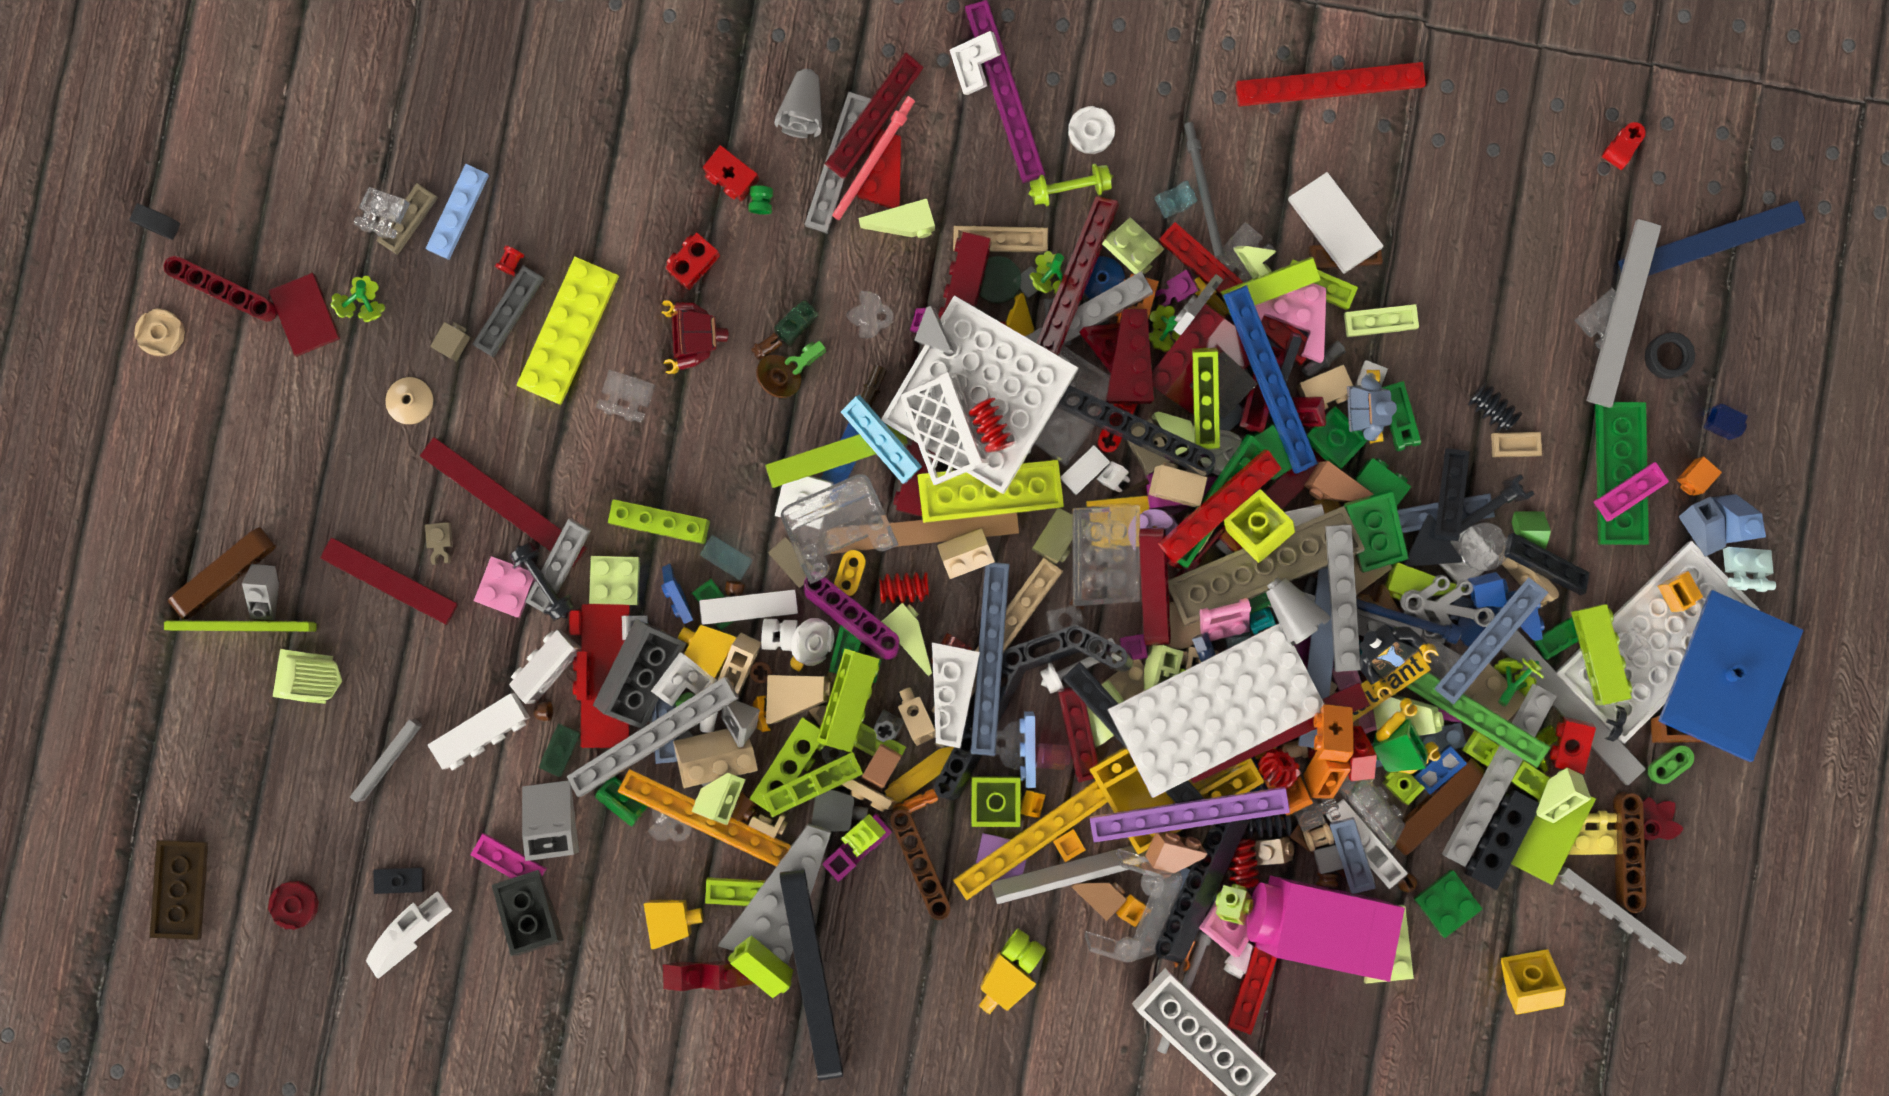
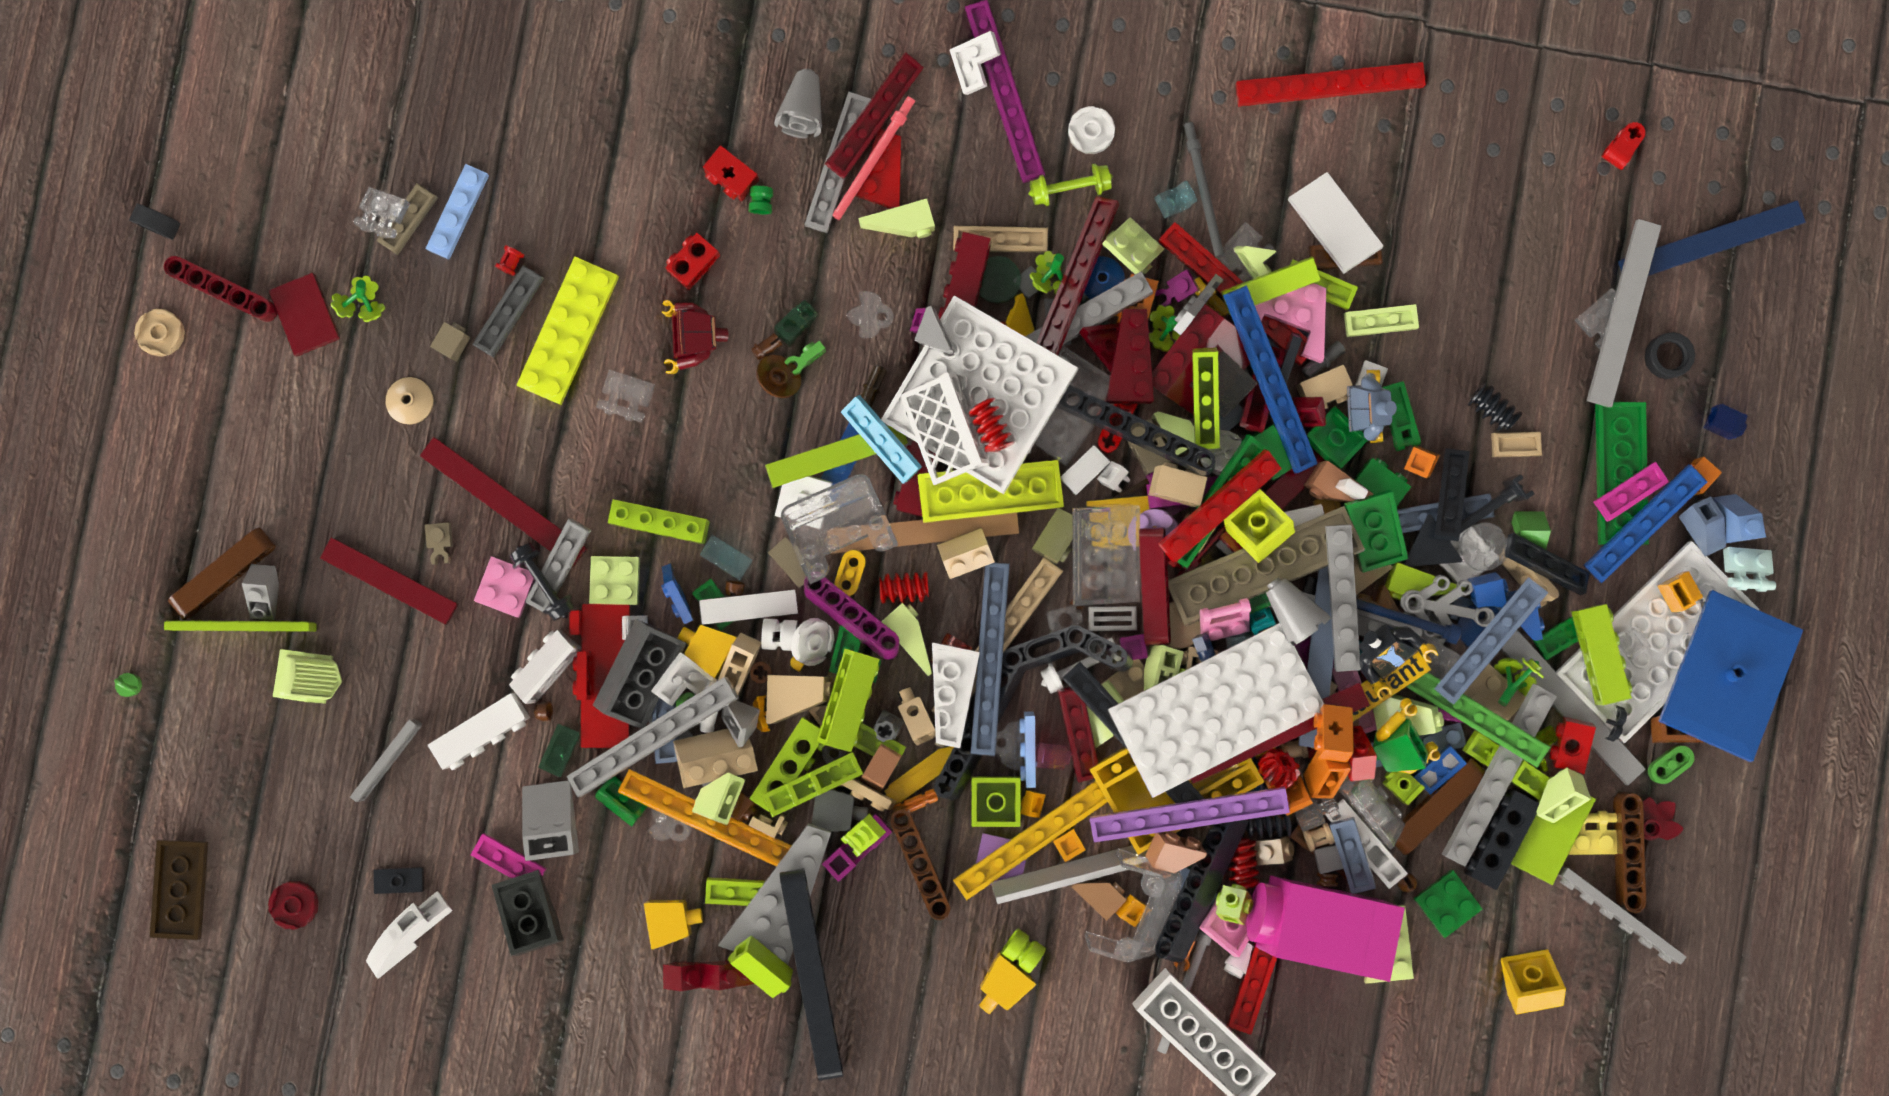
none -> bright green tile [114,673,142,697]
none -> white tile [1088,606,1137,631]
none -> white tile [1336,478,1368,500]
none -> orange brick [1404,446,1440,478]
none -> blue tile [1583,464,1707,583]

